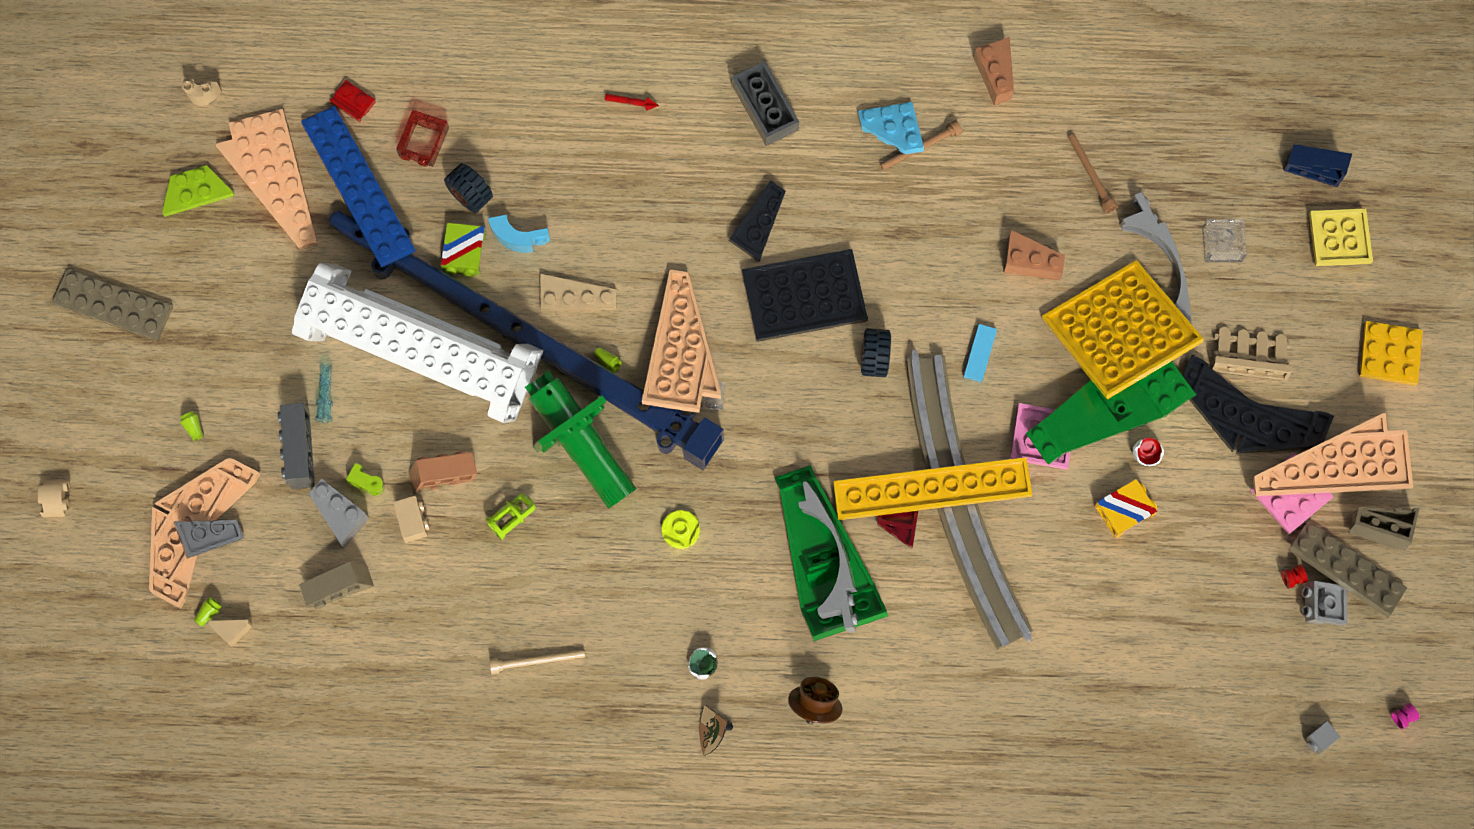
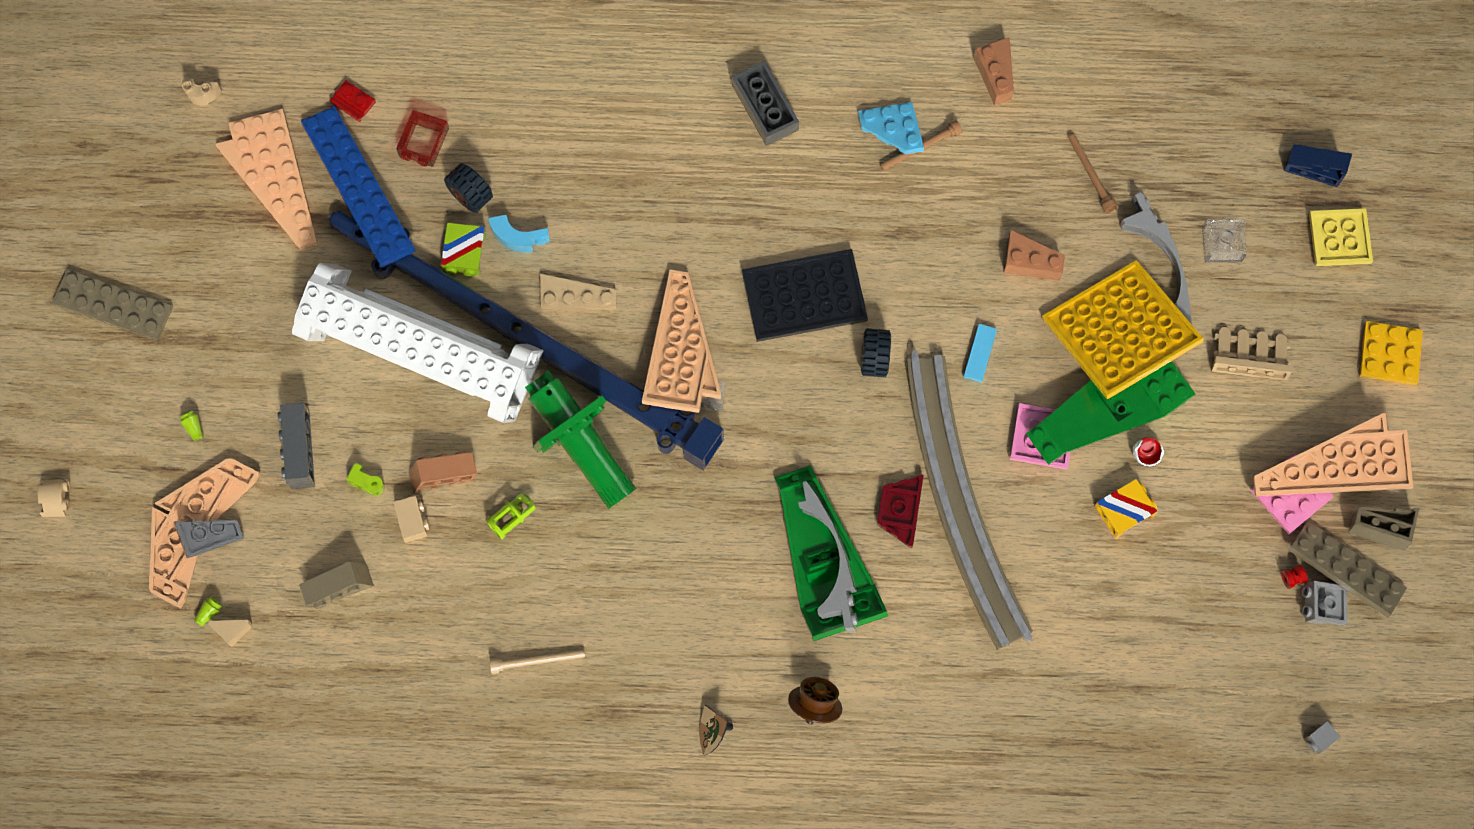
lime wing [162,165,234,217] -> none
light grey wedge [309,479,369,548] -> none
clear light blue pin [315,364,333,423] -> none
lime cone [594,347,622,373] -> none
red piece [605,93,659,111] -> none
neon yellow tile [661,510,700,549] -> none
clear green hair [688,647,718,679] -> none
black wing [728,181,786,262] -> none
yellow plate [833,457,1032,520] -> none
black wing [1183,355,1334,454] -> none
dark pink wheel [1391,702,1420,730] -> none

